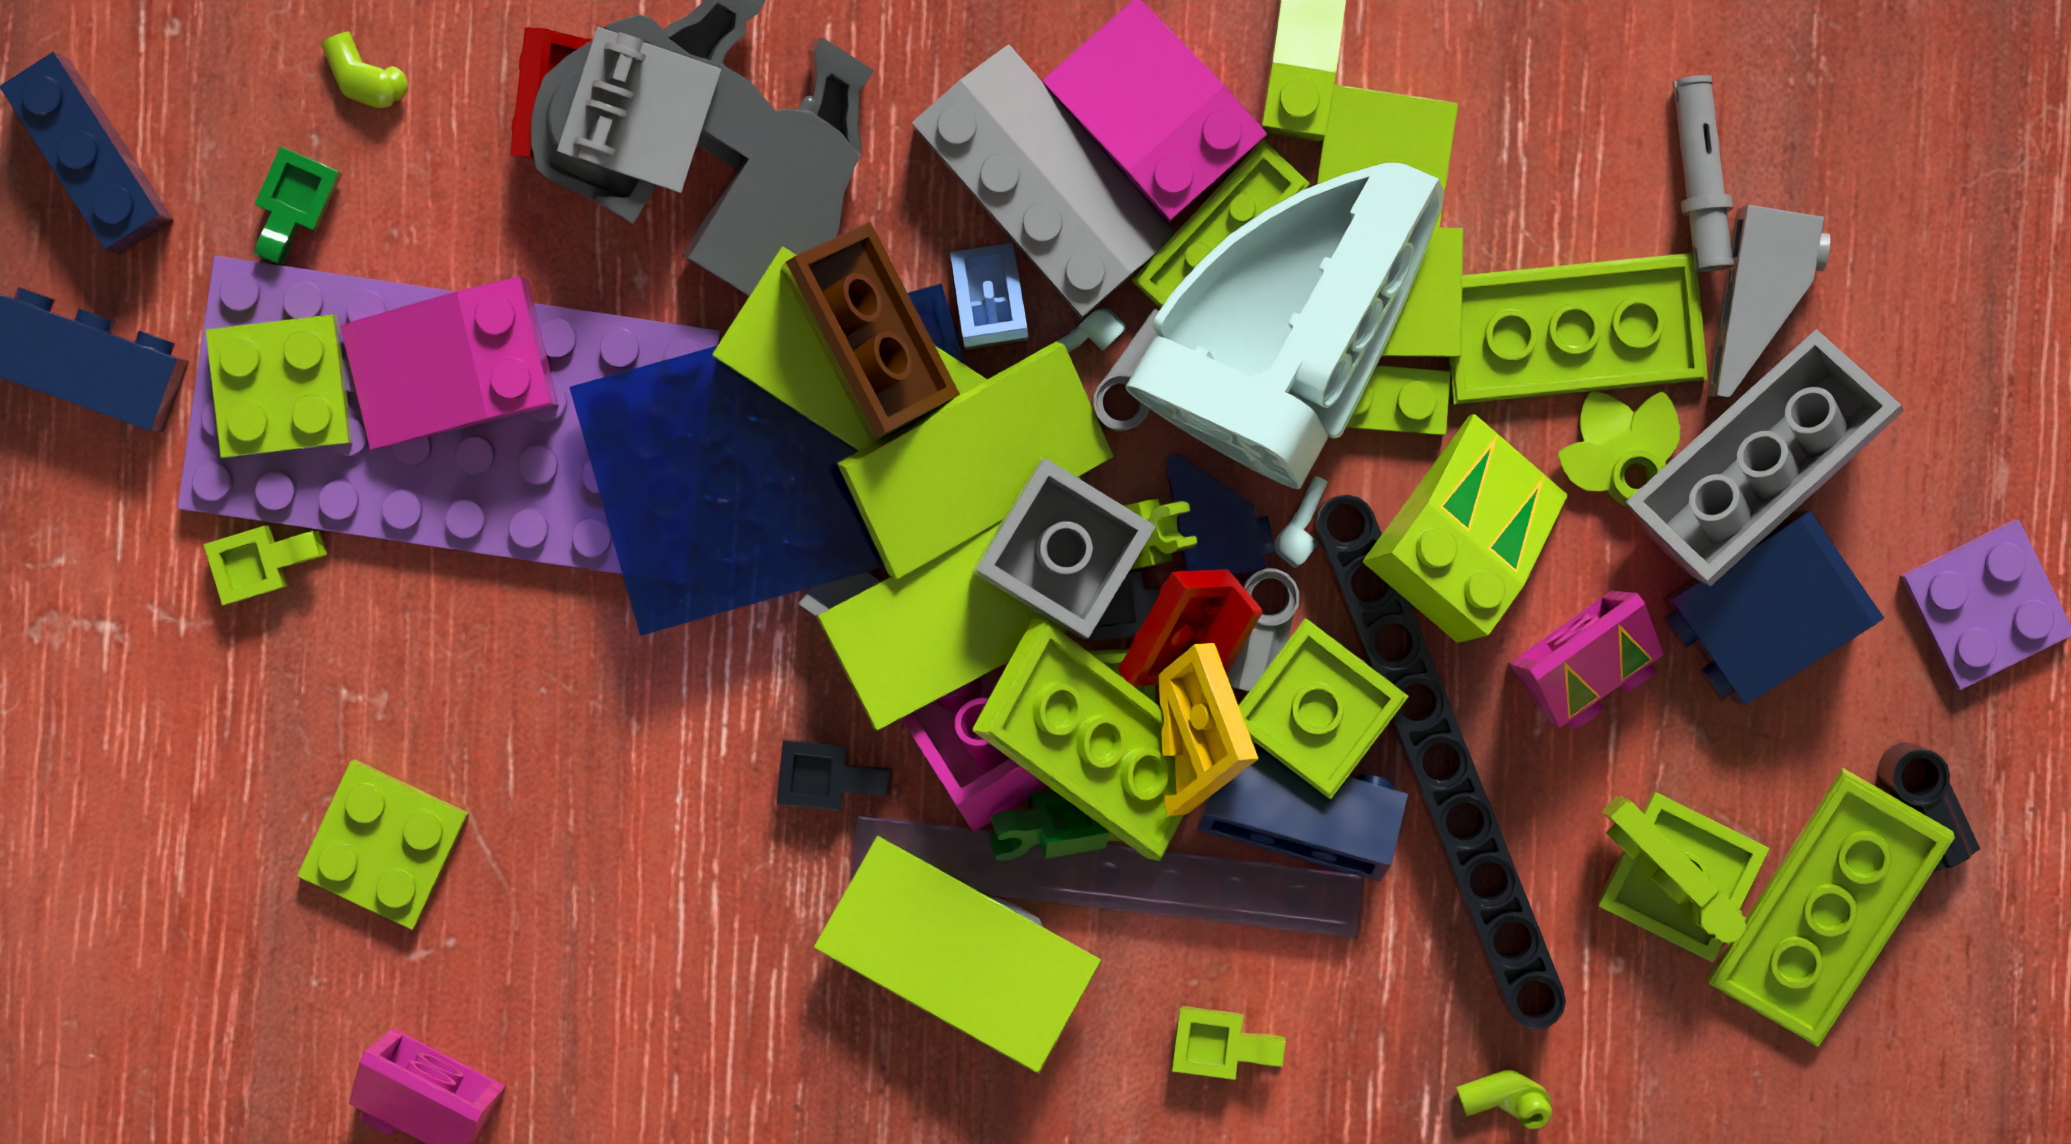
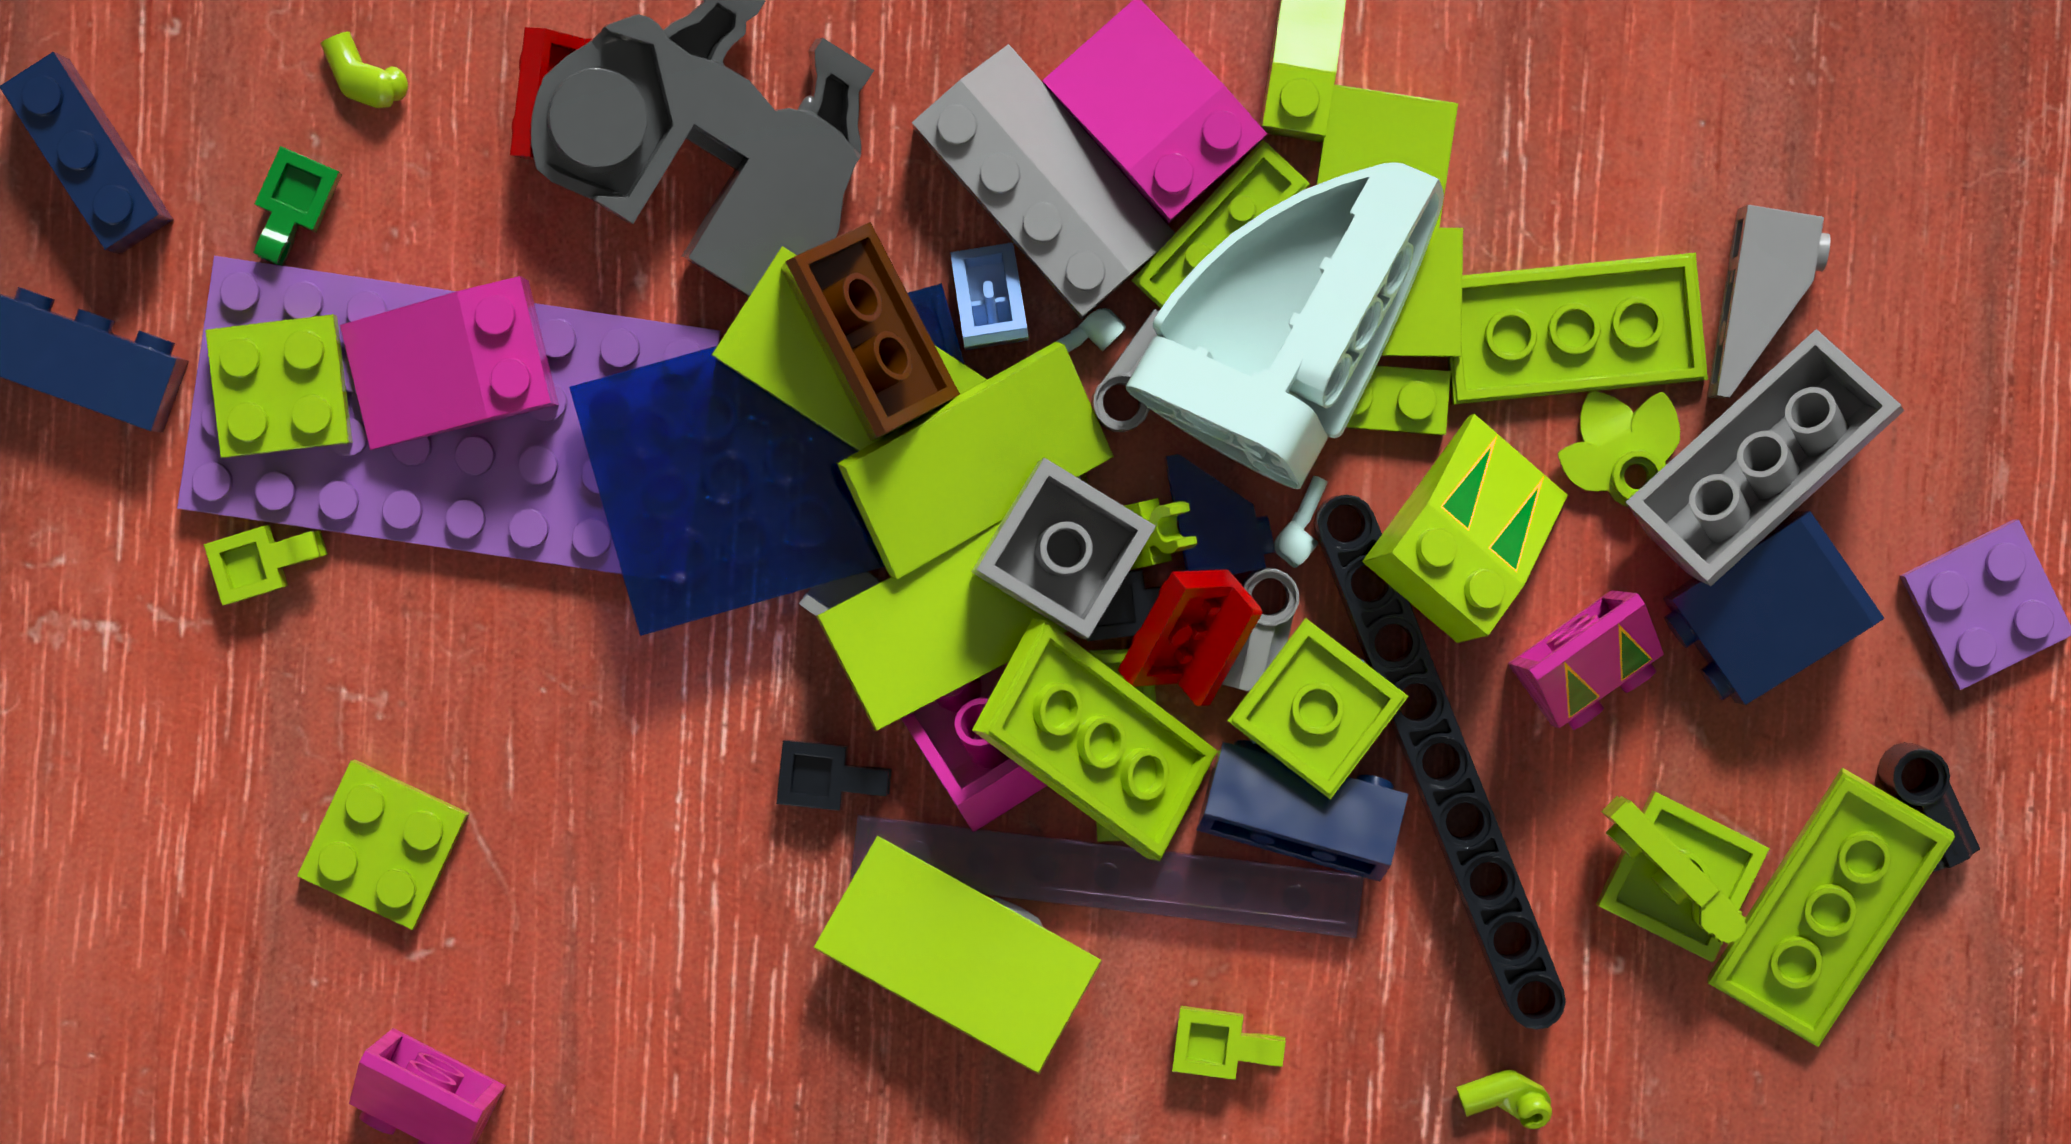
light grey hinge [557,26,721,193] -> none
green plate [989,790,1109,861] -> none
yellow wing [1158,643,1259,816] -> none
light grey pin [1672,75,1734,272] -> none

